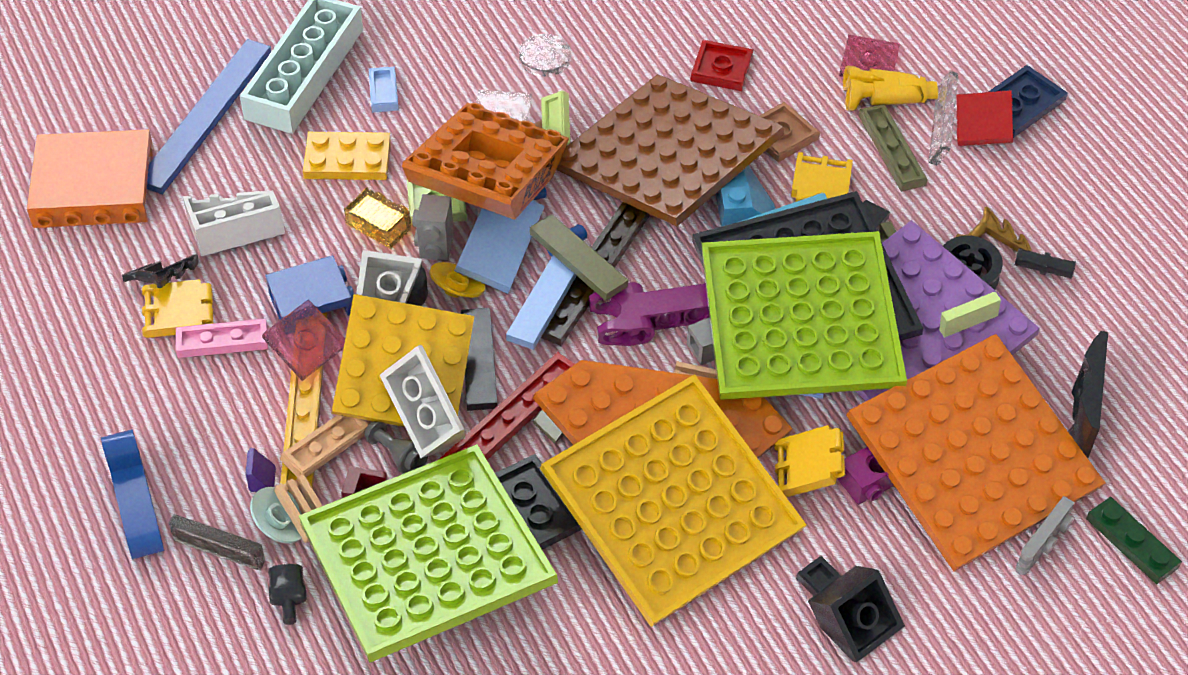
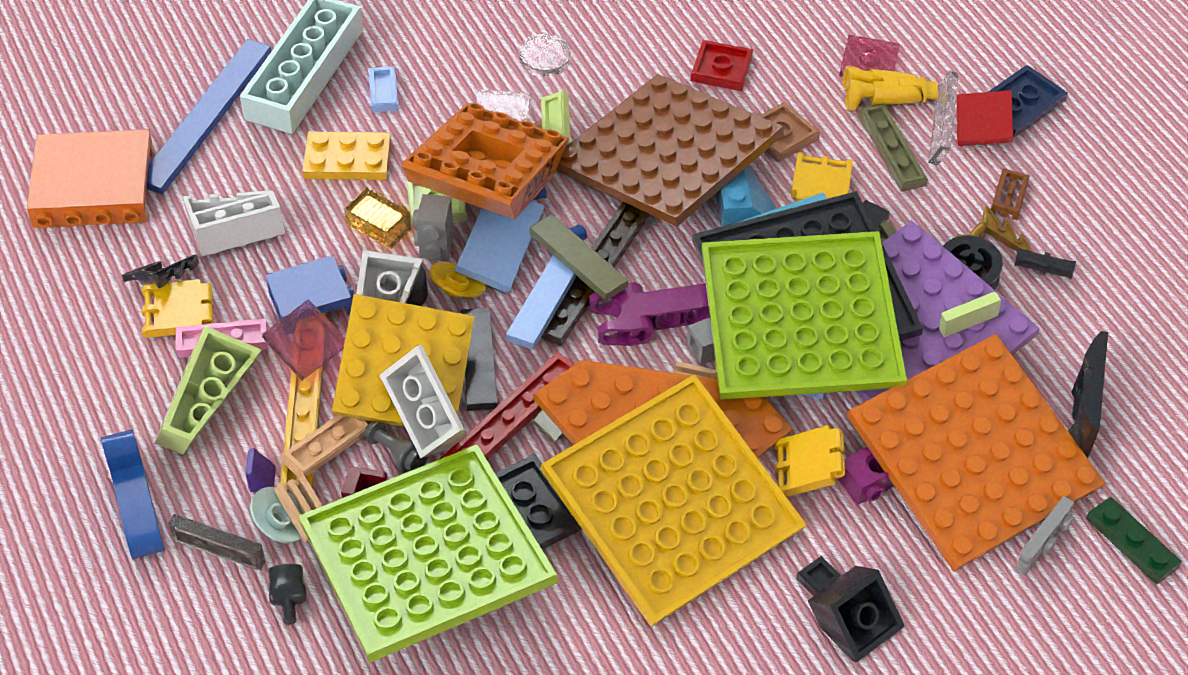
none -> yellowish green wedge [154,326,261,455]
none -> dark orange tile [991,168,1030,220]

